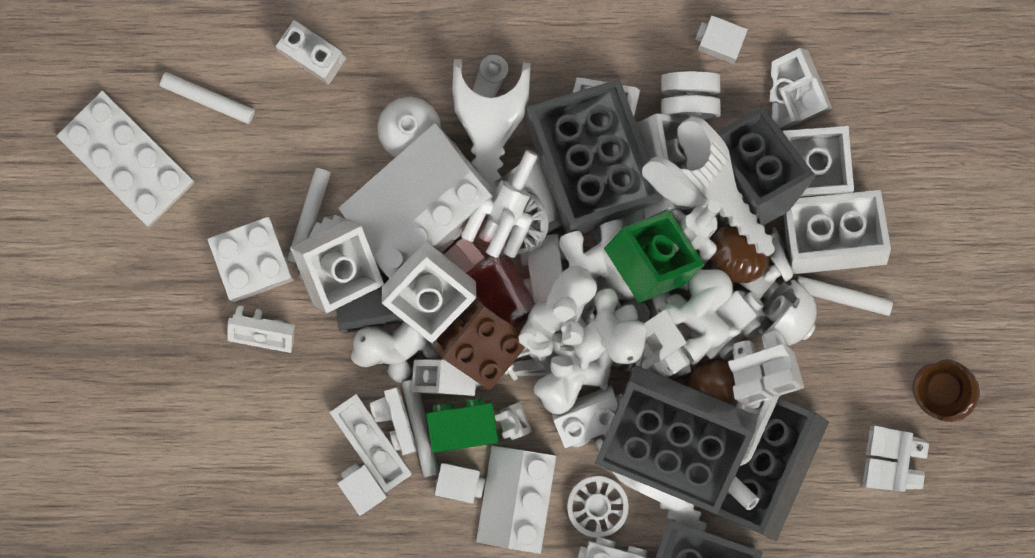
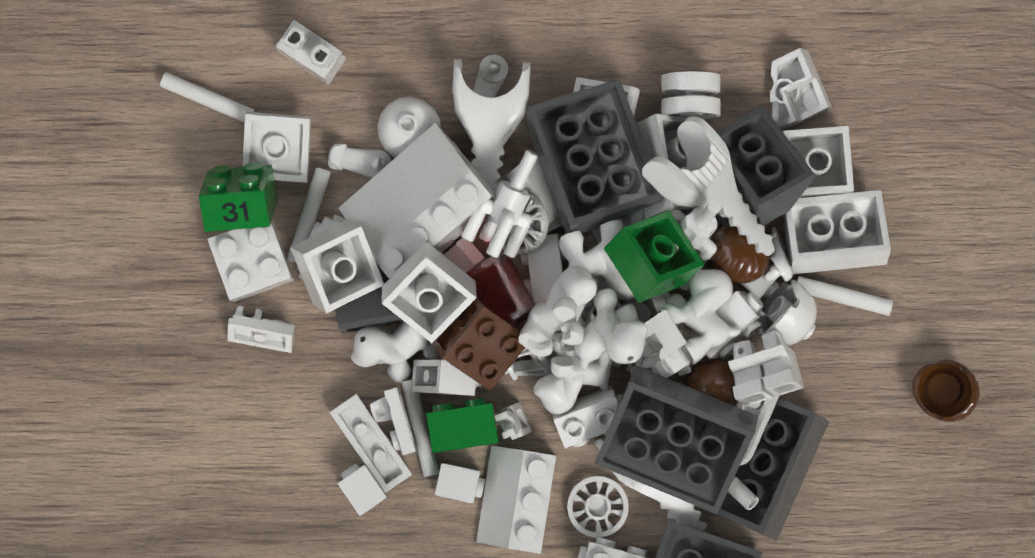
white plate [57,91,195,228] -> none
white brick [695,15,748,64] -> none
white hips [862,426,929,492] -> none
none -> green brick [198,162,278,232]
none -> white hinge [243,112,311,183]
none -> white piece [327,144,391,178]

